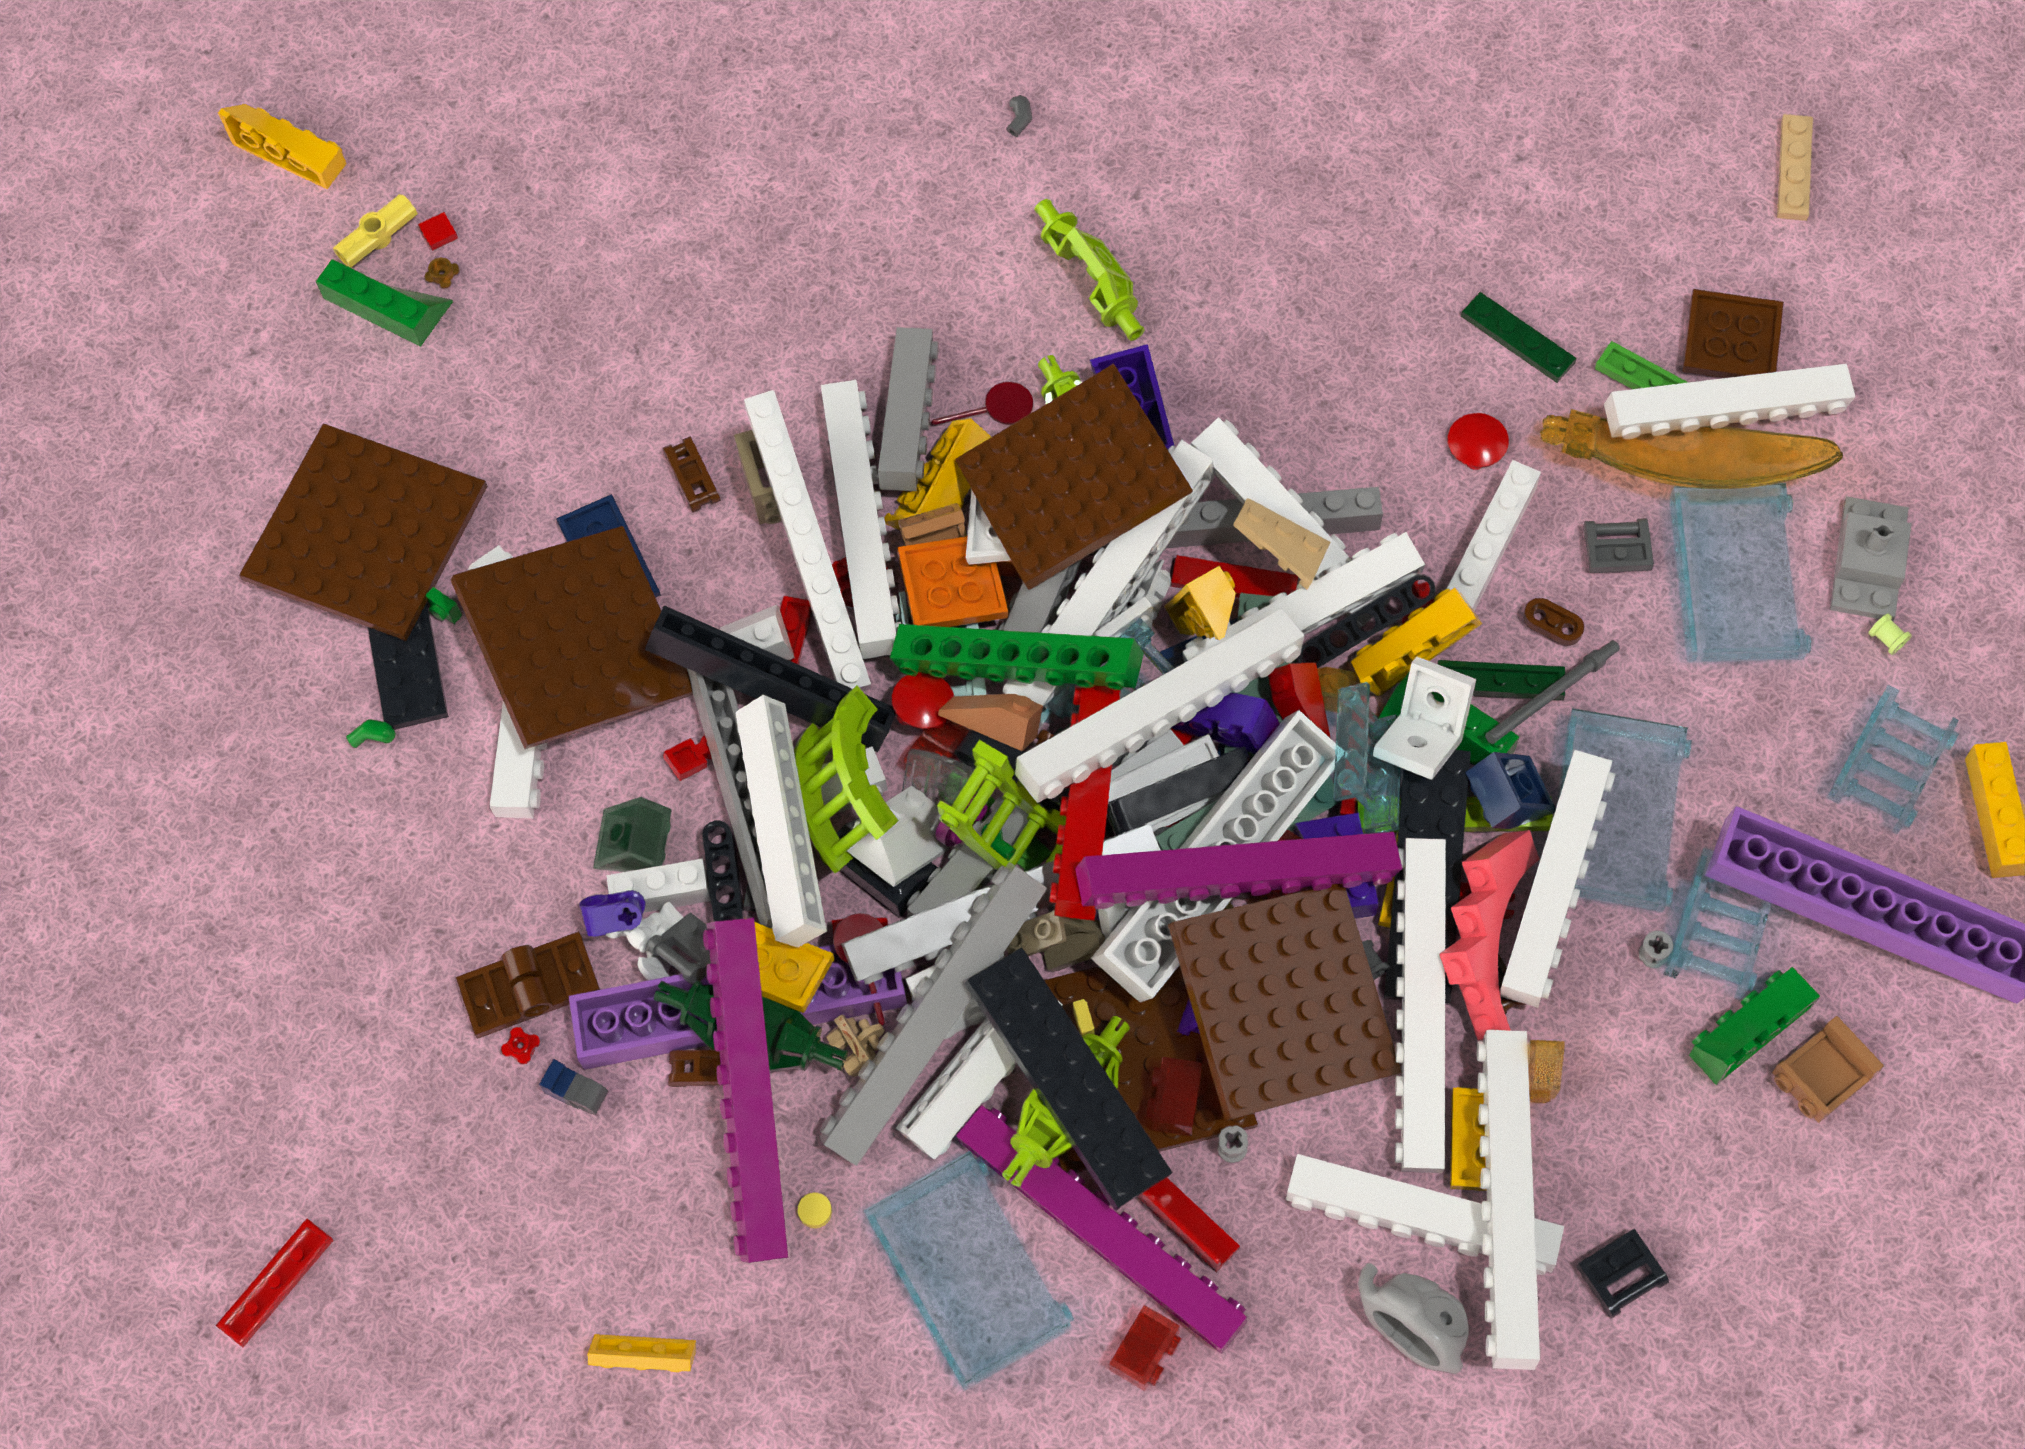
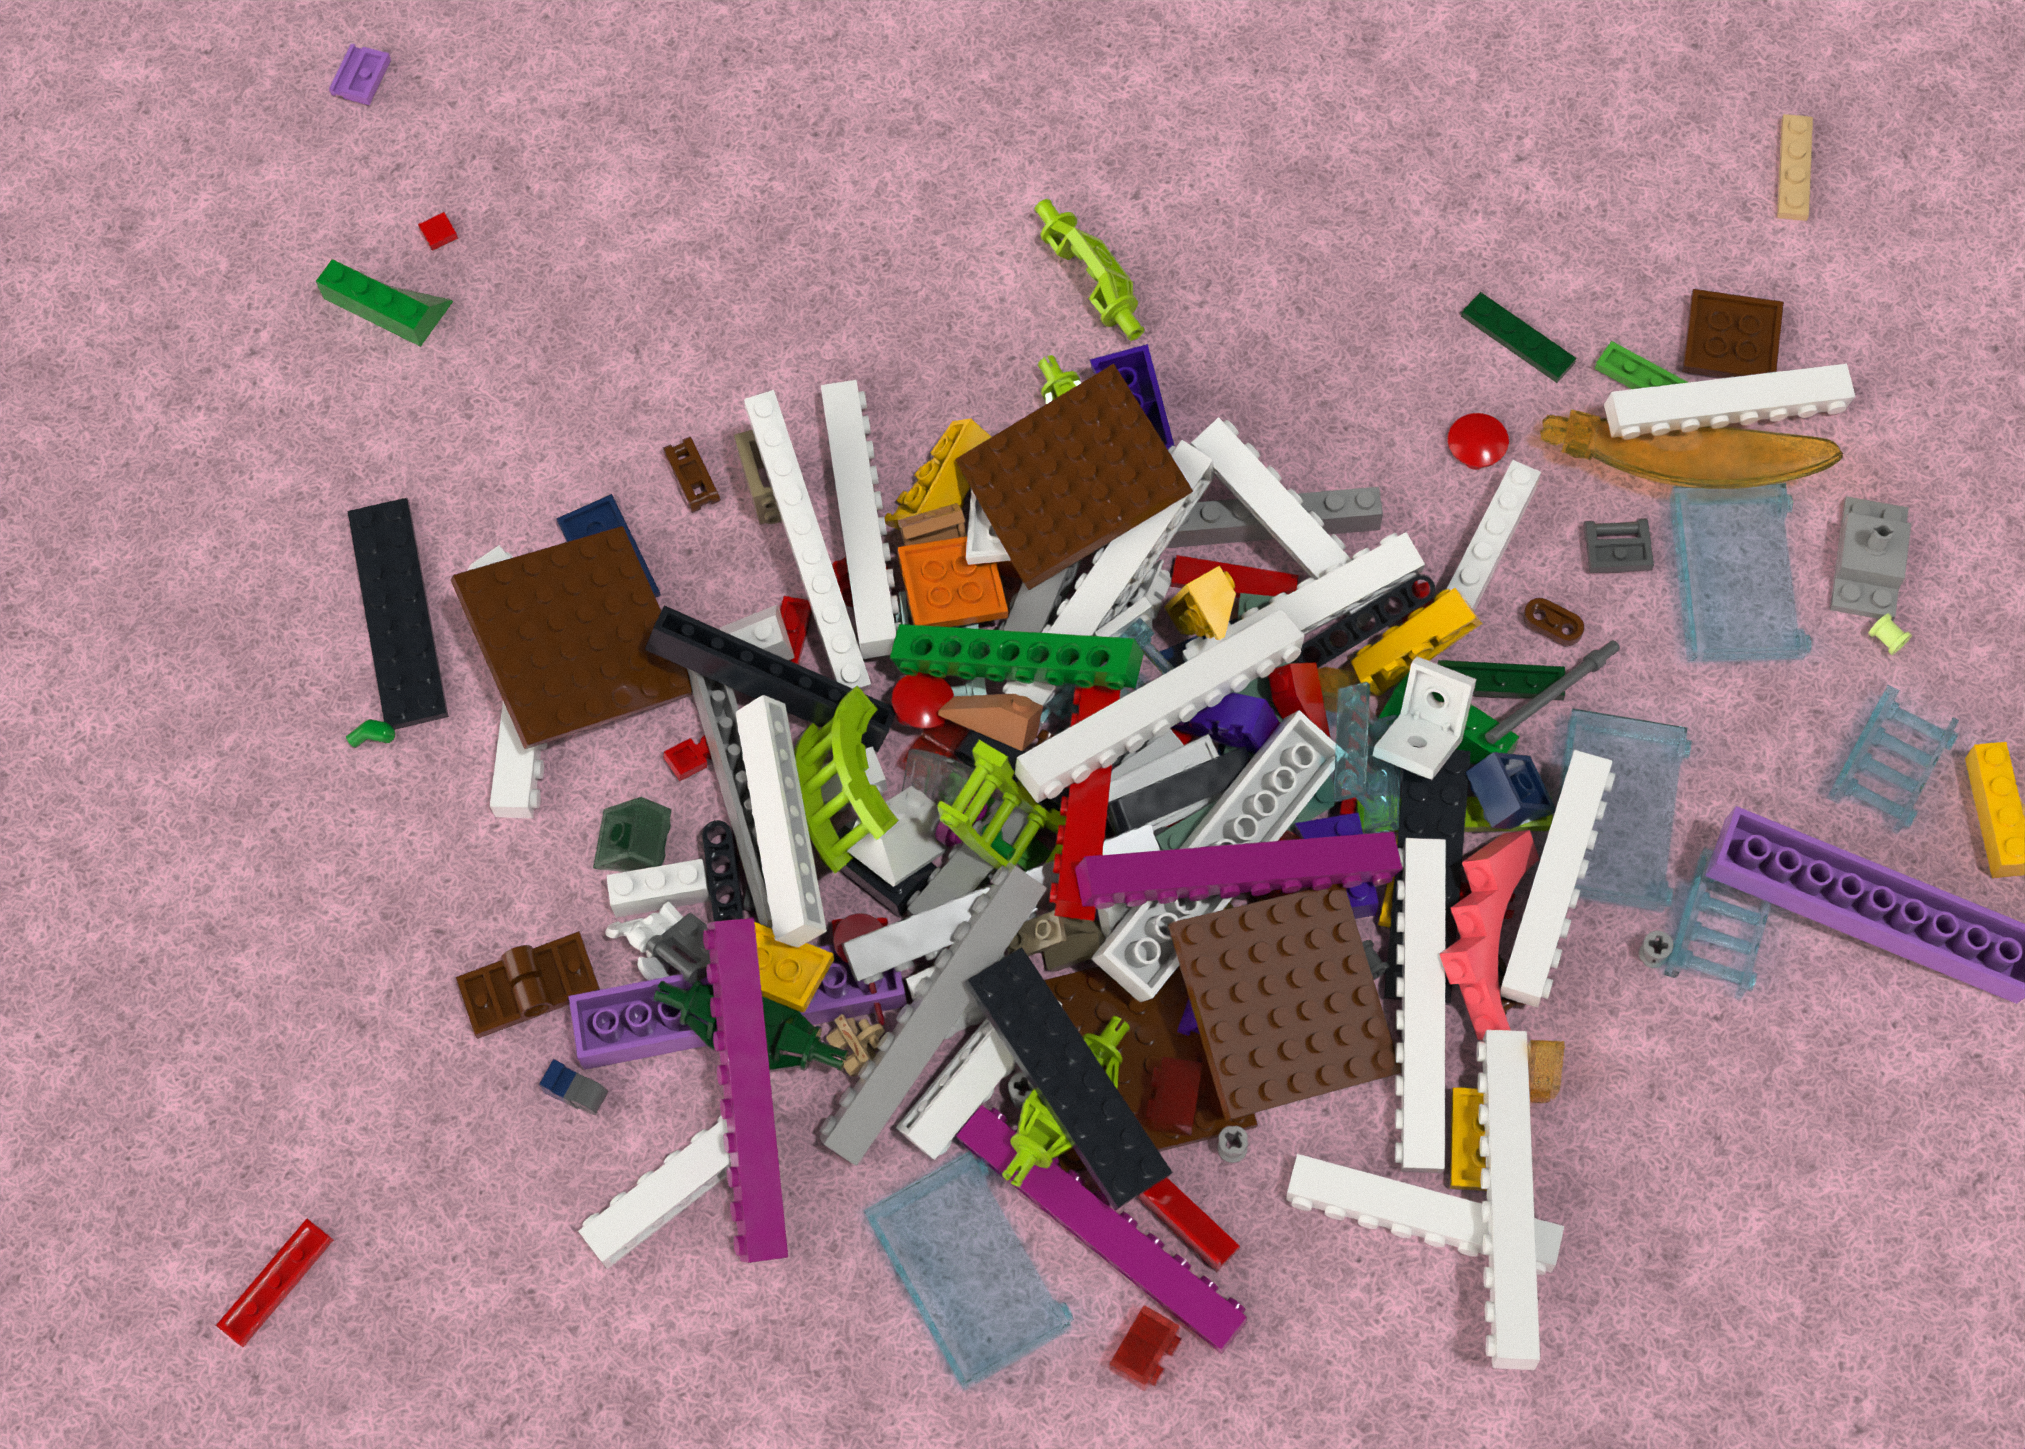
yellow wedge [218,104,347,189] -> none
reddish brown plate [239,423,488,641] -> none
light yellow piece [333,194,418,268] -> none
pearl gold plate [425,257,460,288] -> none
green plate [425,587,462,624] -> none
red plate [501,1027,540,1064] -> none
dark purple piece [579,890,646,937] -> none
yellow plate [588,1334,696,1372] -> none
reddish brown plate [668,1050,721,1087] -> none
light yellow tile [798,1193,832,1228] -> none
light grey brick [878,327,939,491] -> none
dark red piece [931,382,1033,425] -> none
dark grey arm [1006,95,1032,137] -> none
light yellow tile [1073,999,1094,1037] -> none
tan wing [1233,498,1331,590] -> none
light grey piece [1358,1263,1469,1374] -> none
black plate [1576,1228,1669,1318] -> none
green wedge [1689,967,1820,1085] -> none
medium nougat panel [1772,1016,1884,1123] -> none
none -> medium lavender plate [329,44,391,105]
none -> white brick [579,1116,731,1269]
none -> light grey bush [1008,1072,1034,1109]

